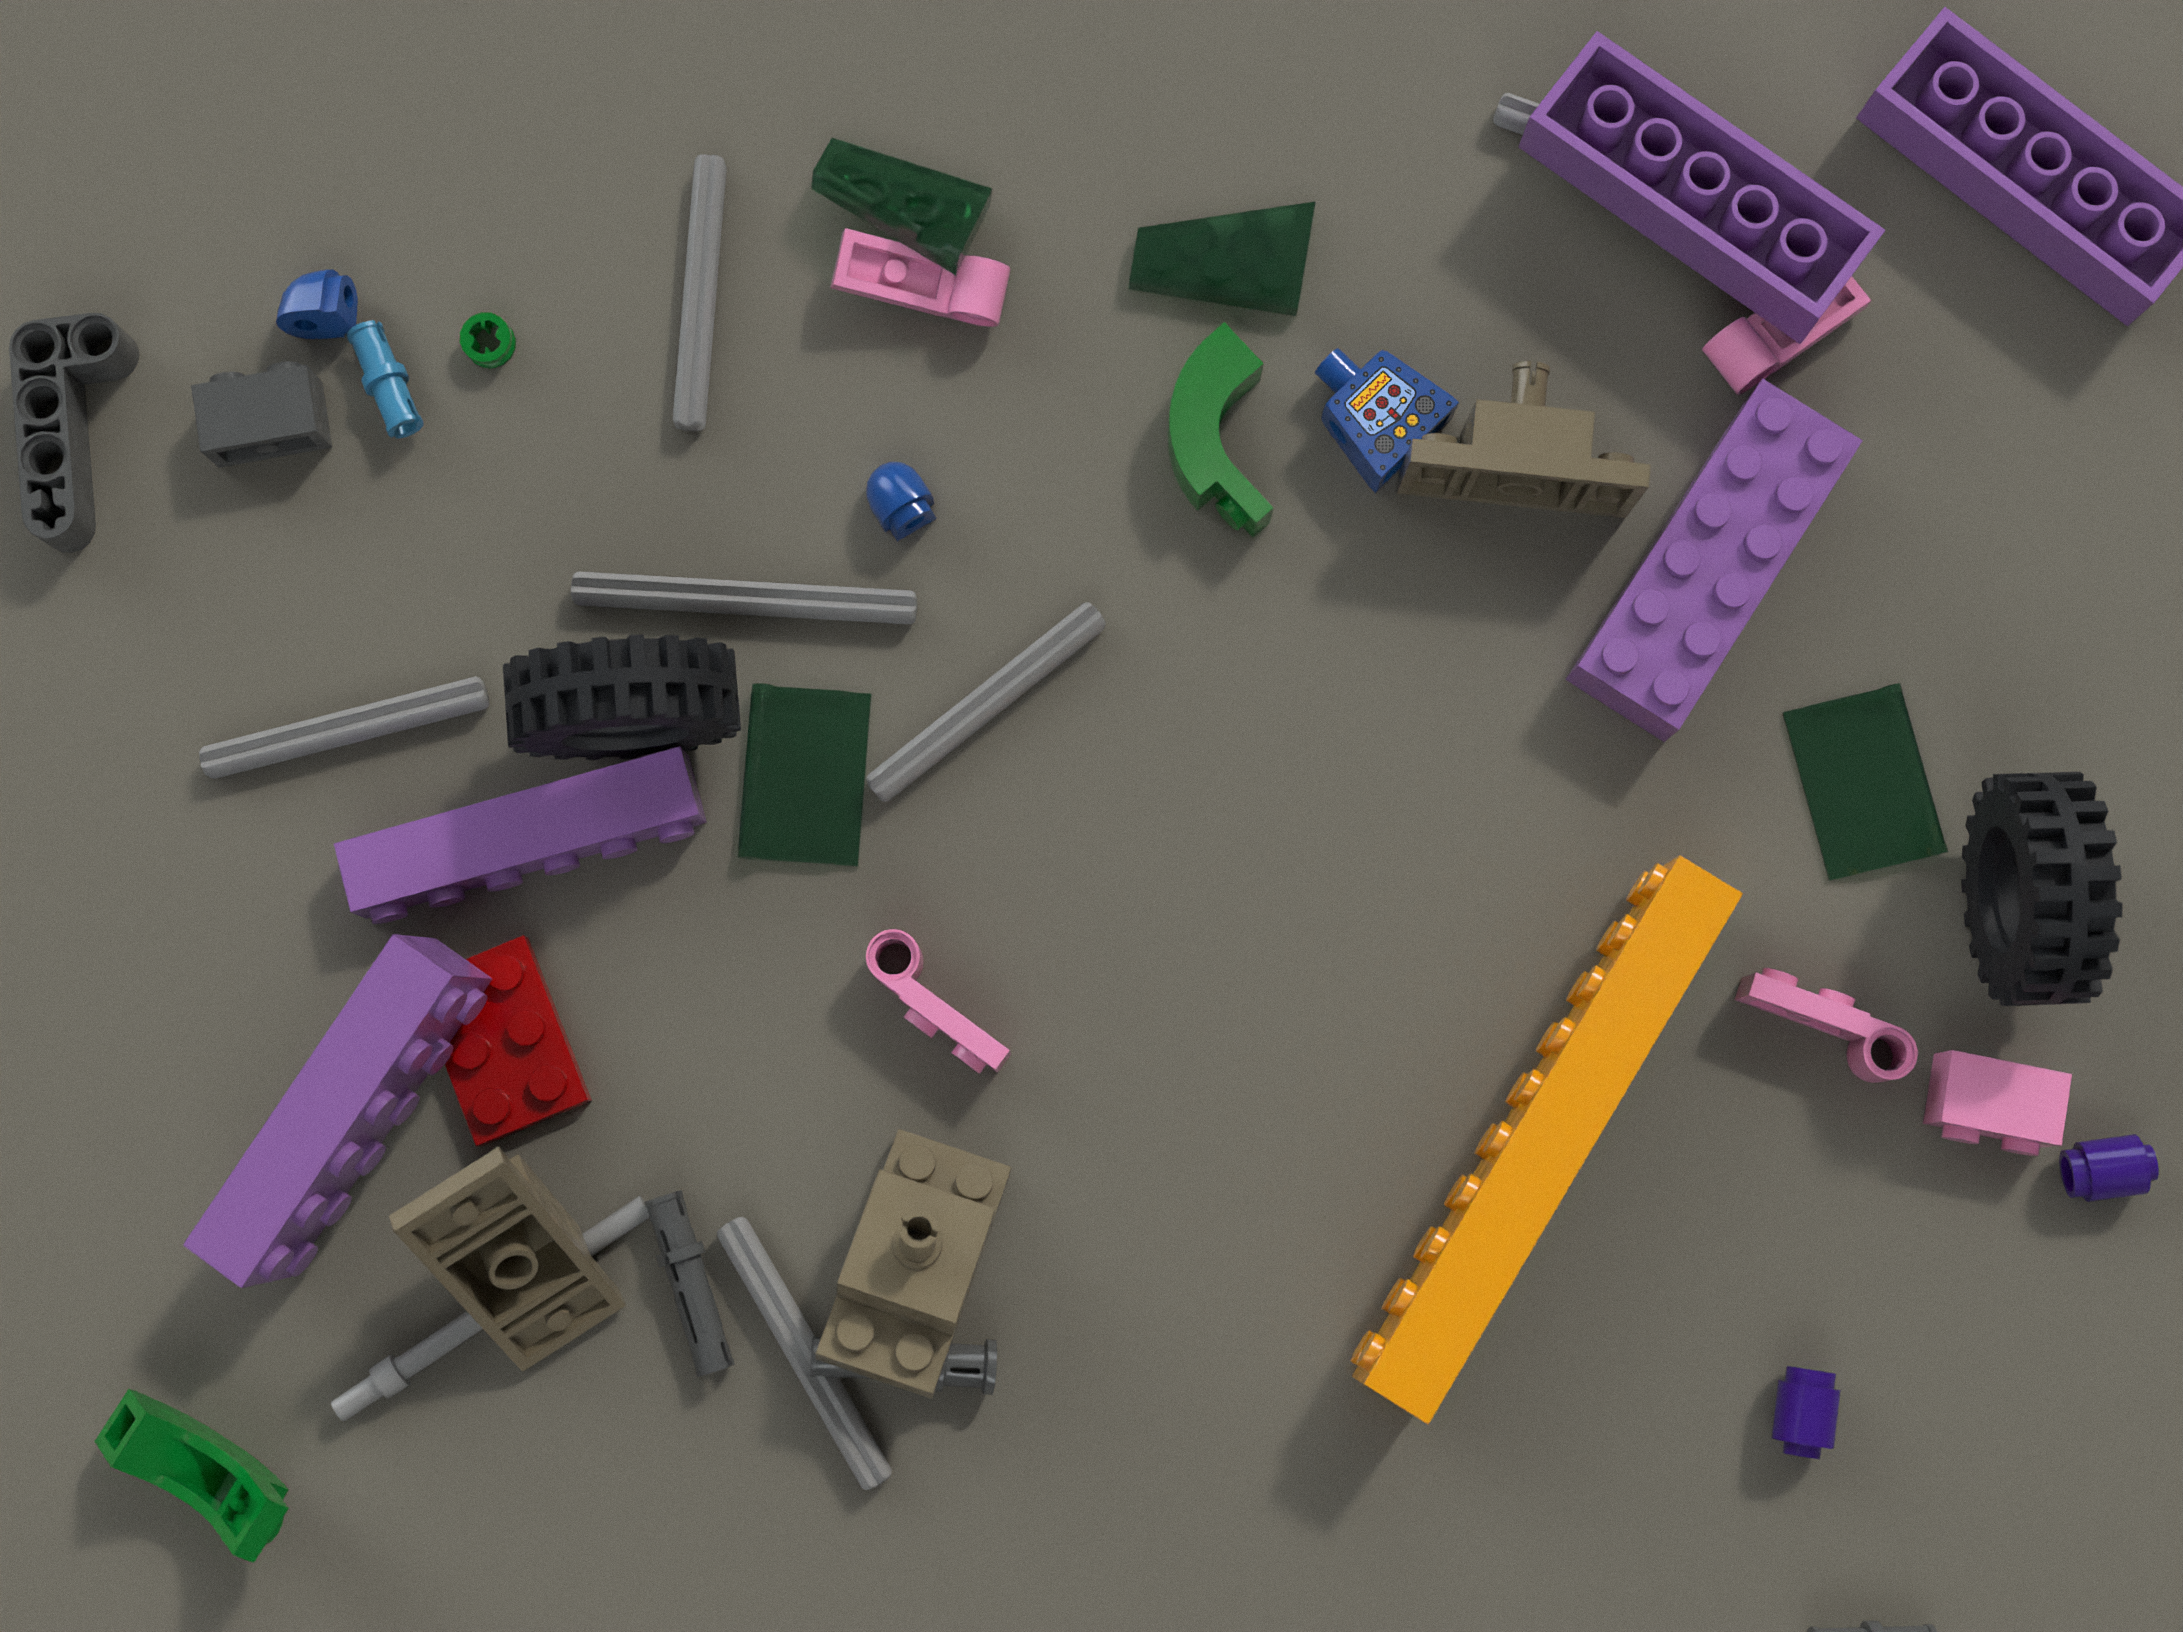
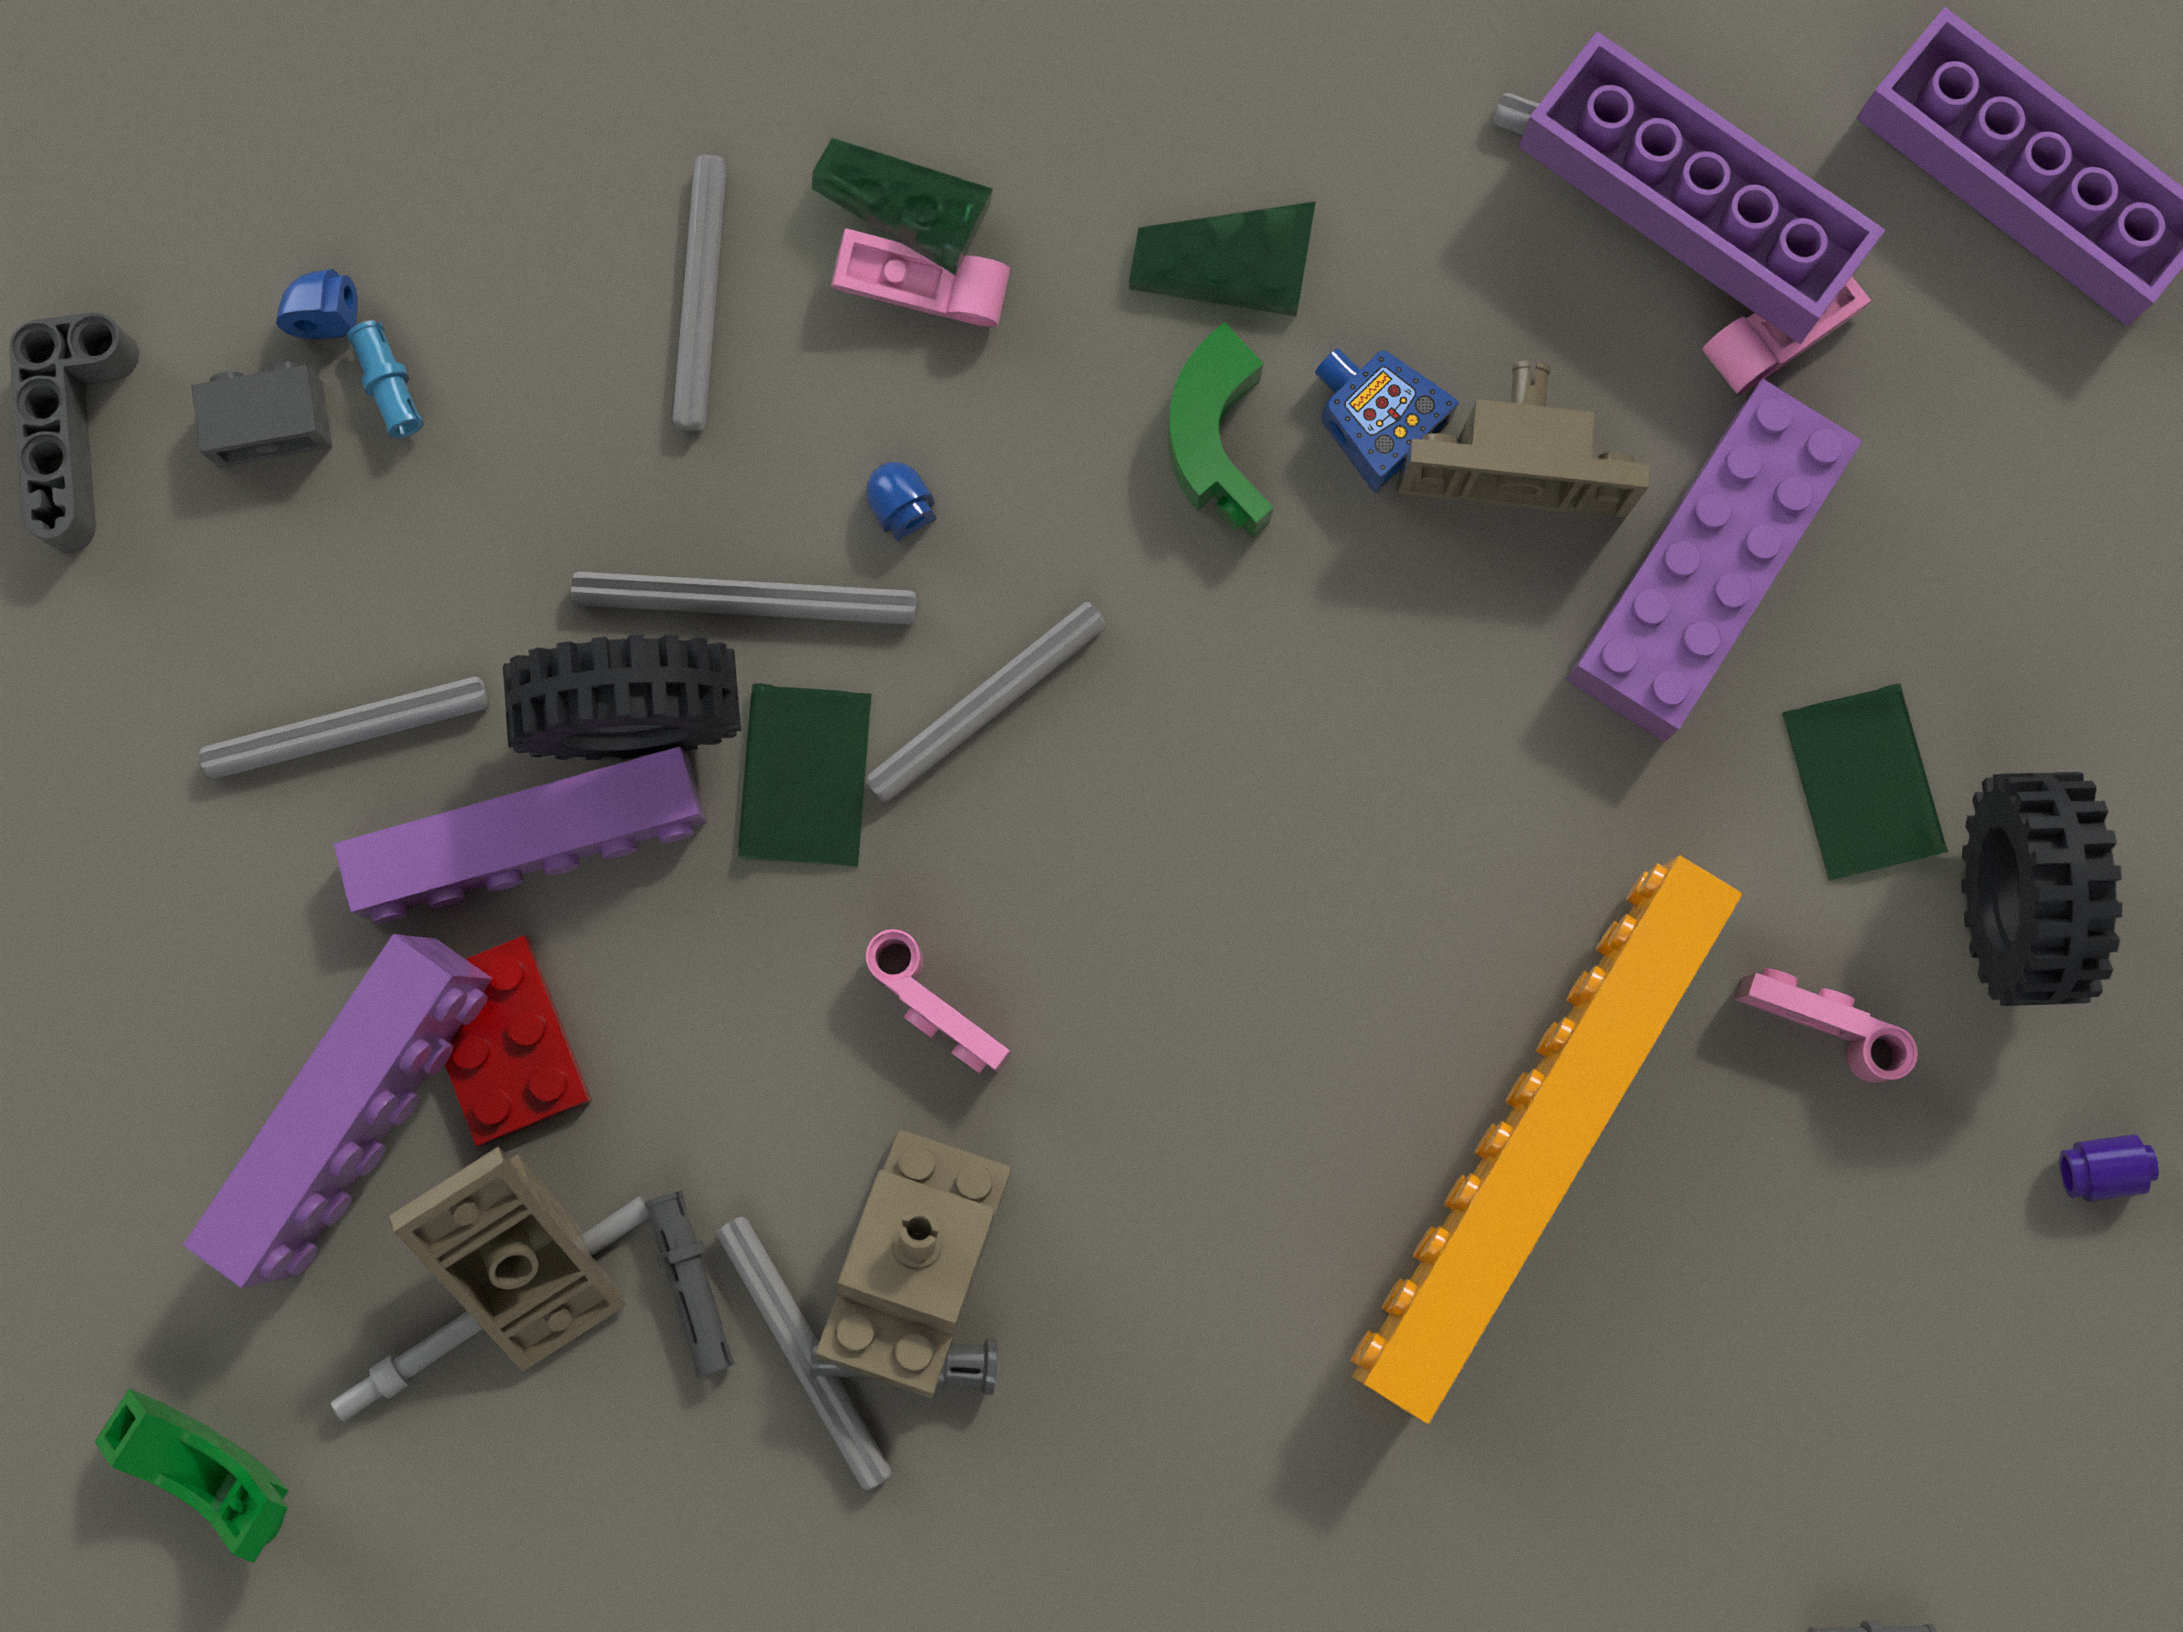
green bush [459,312,516,368] -> none
dark purple brick [1772,1366,1841,1459] -> none
bright pink brick [1923,1050,2072,1156] -> none

